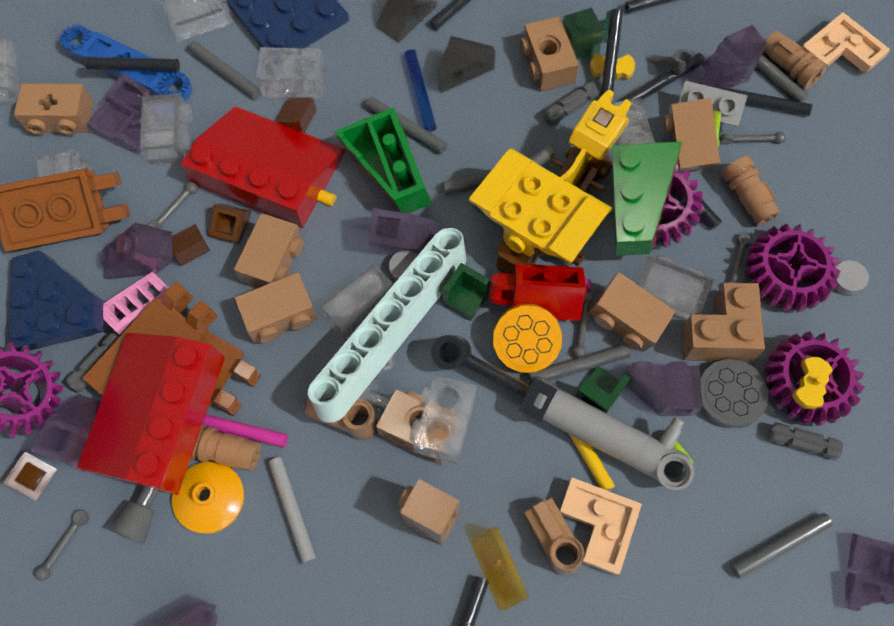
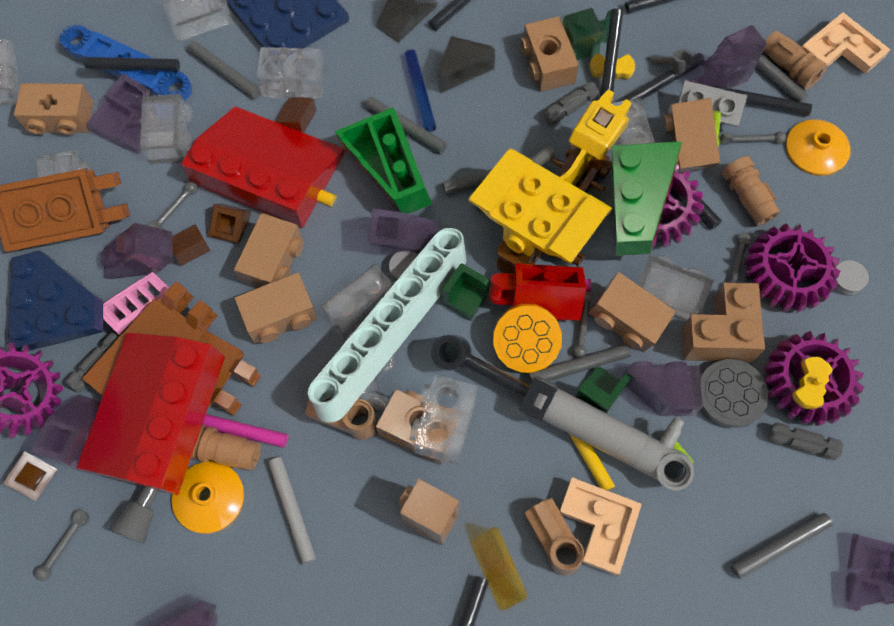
none -> light orange dish [786,119,850,176]

